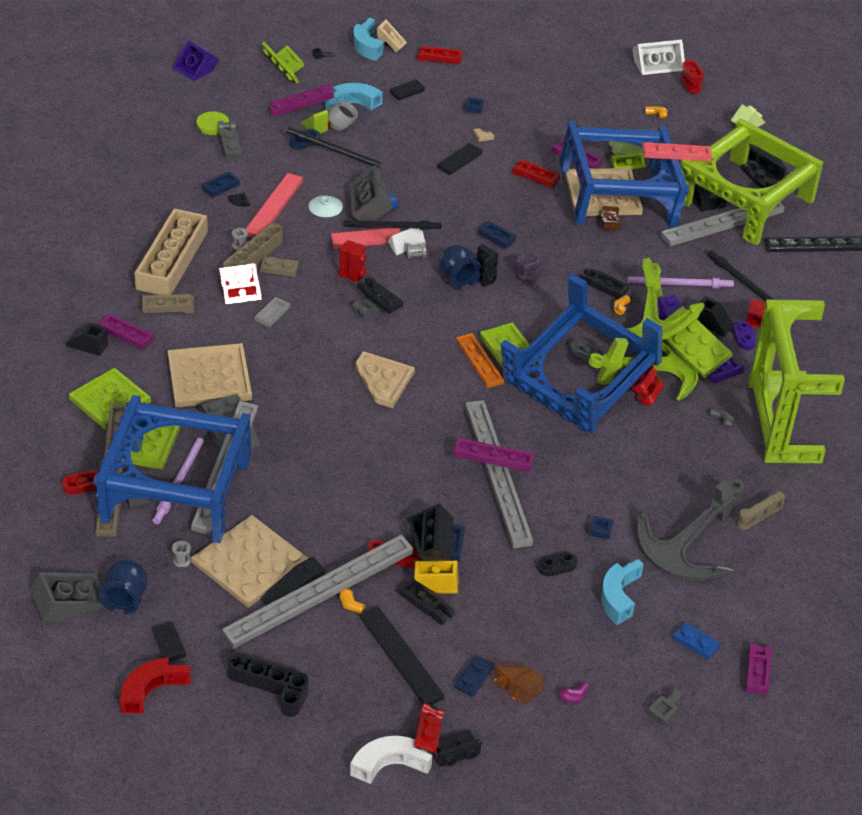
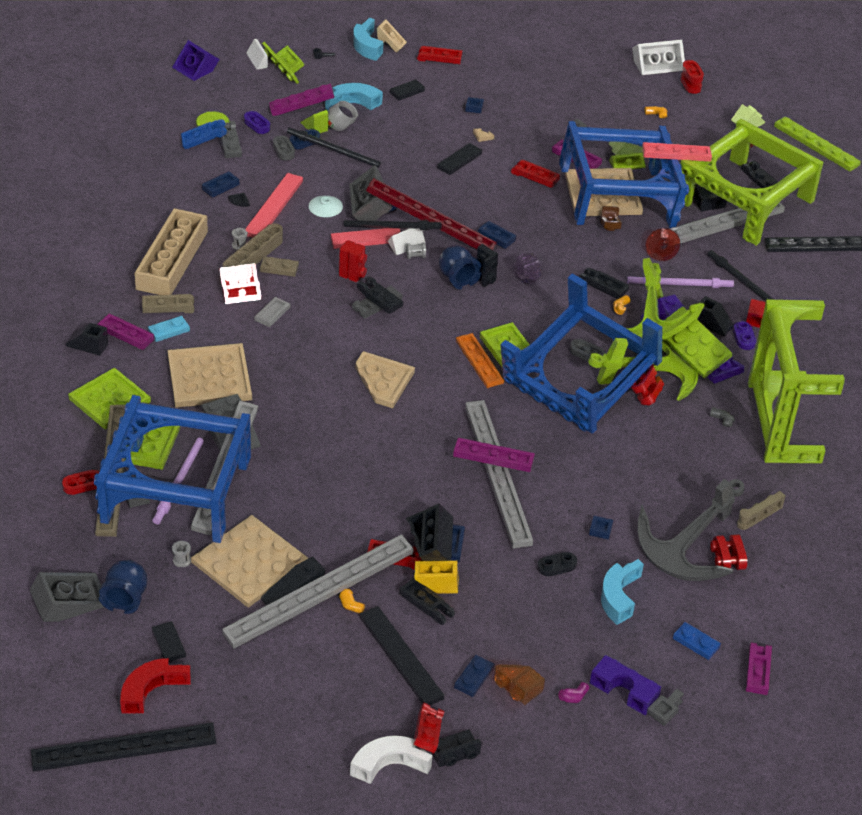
black beam [227,654,309,717] -> none
black slope [748,144,786,181] -> none
none -> black tile [31,723,216,772]
none -> medium azure plate [148,316,190,342]
none -> blue hinge [181,119,227,149]
none -> dark purple plate [244,111,270,134]
none -> white slope [247,39,268,69]
none -> dark grey plate [273,136,295,161]
none -> dark red tile [366,178,497,250]
none -> dark purple arch [590,655,661,716]
none -> clear red dish [646,228,680,261]
none -> red brick [710,534,747,570]
none -> lime plate [774,117,861,172]

